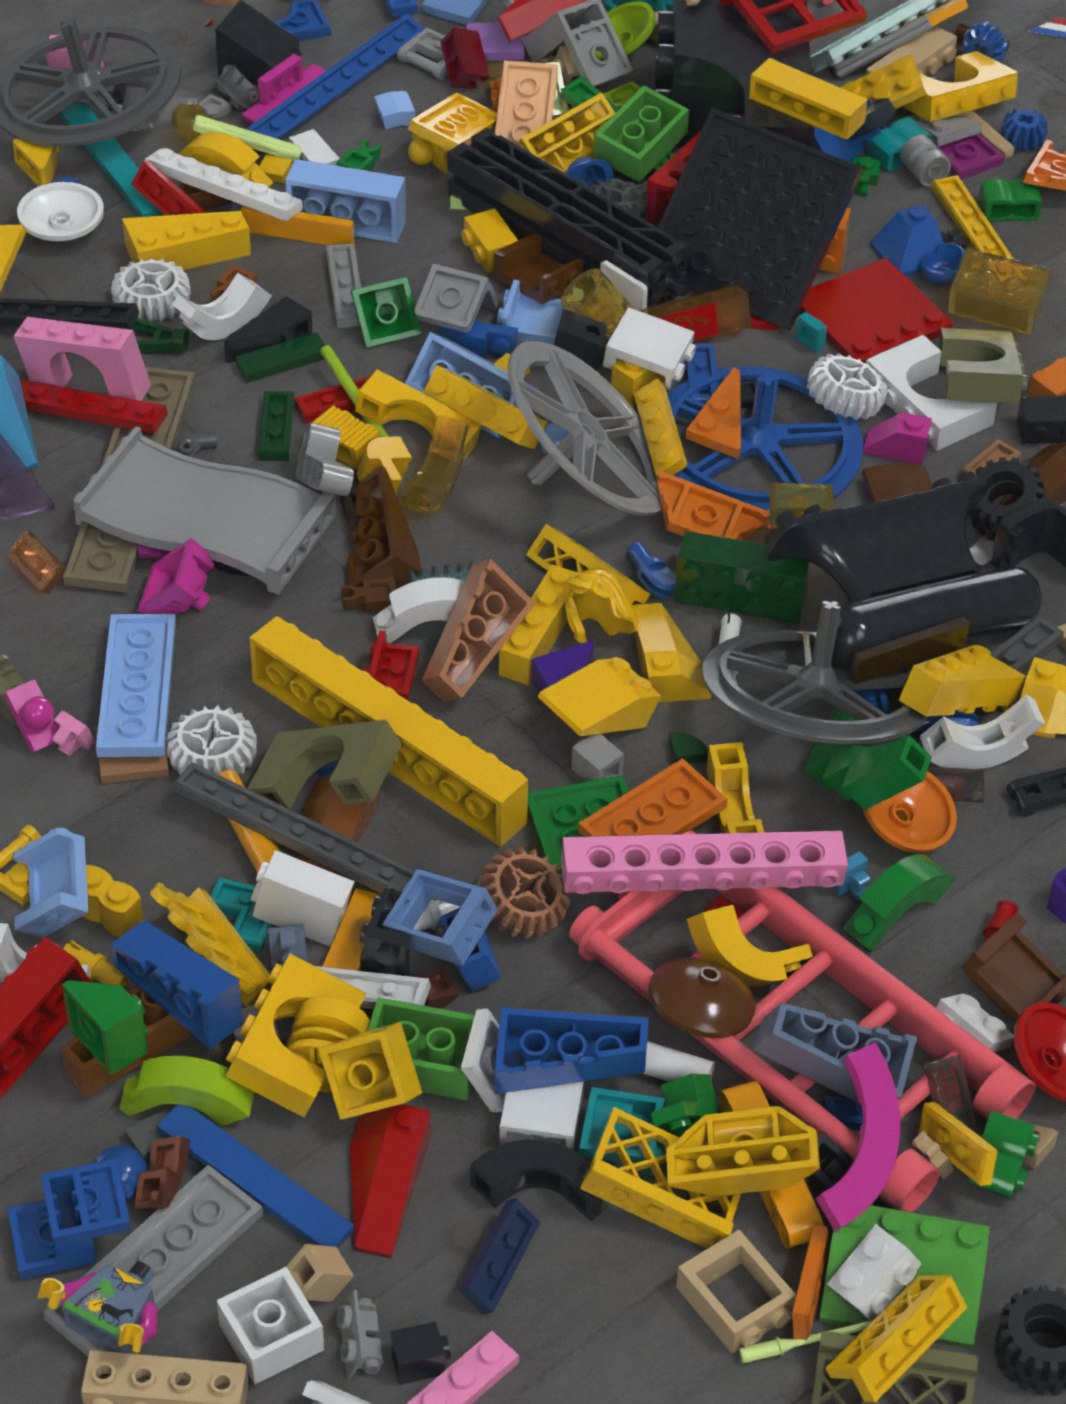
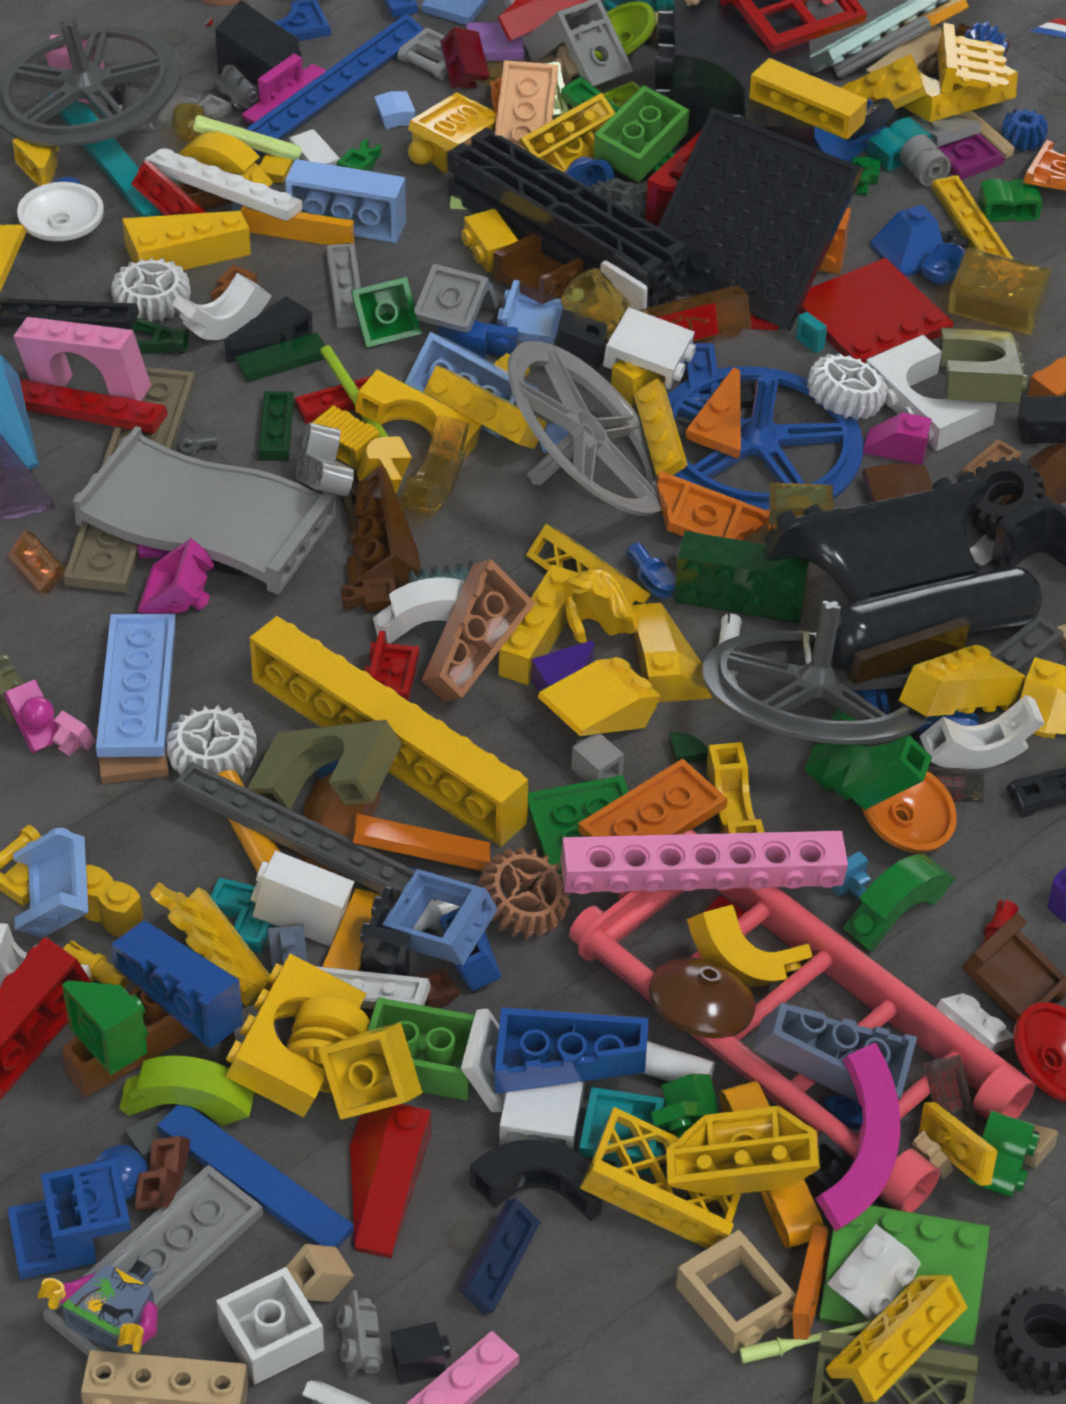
none -> orange tile [353,814,490,871]
none -> yellow fence [937,23,1009,94]

